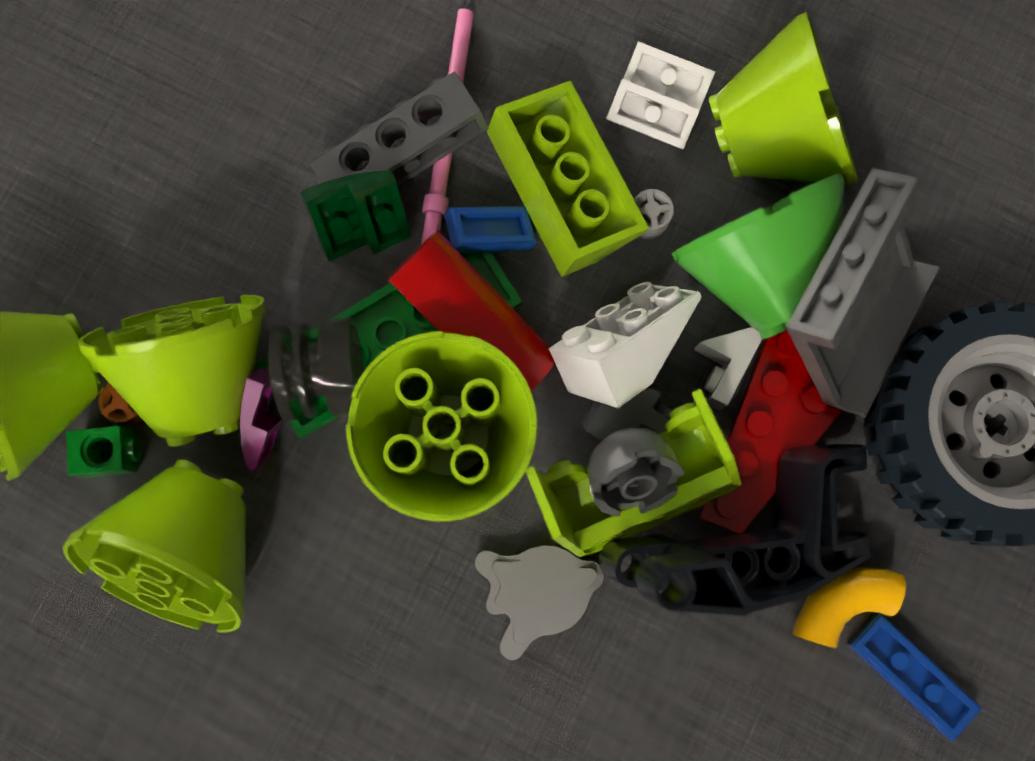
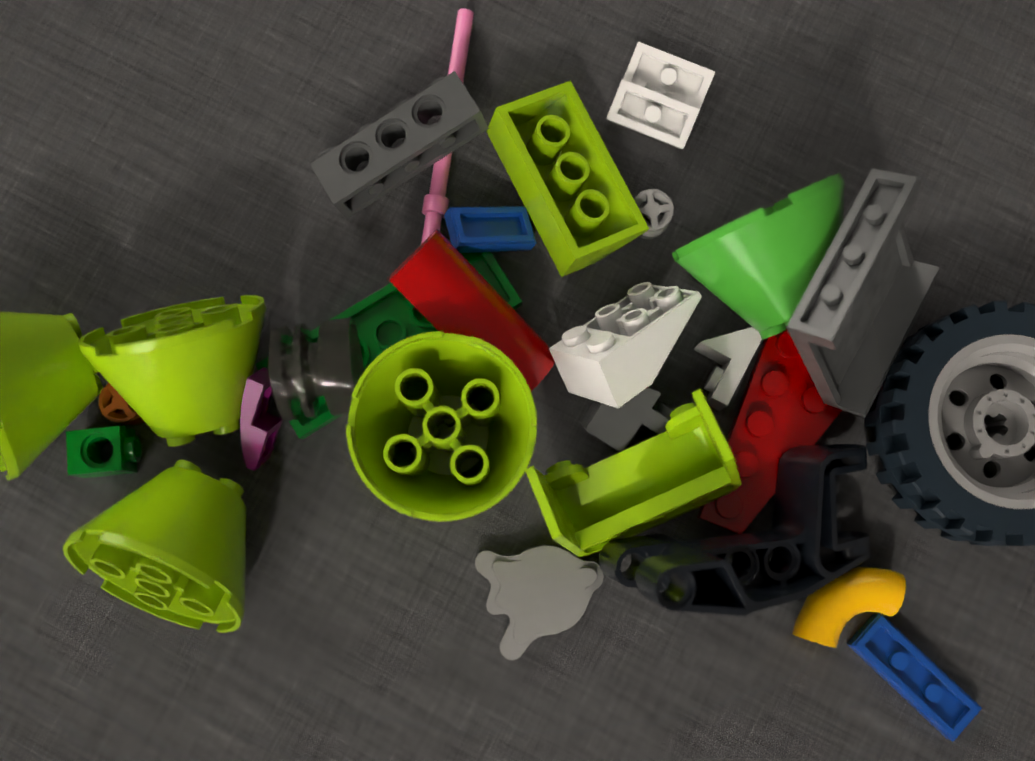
dark green slope [300,171,411,262] -> none
dark grey cylinder [588,428,684,516] -> none
lime cone [709,12,858,186] -> none

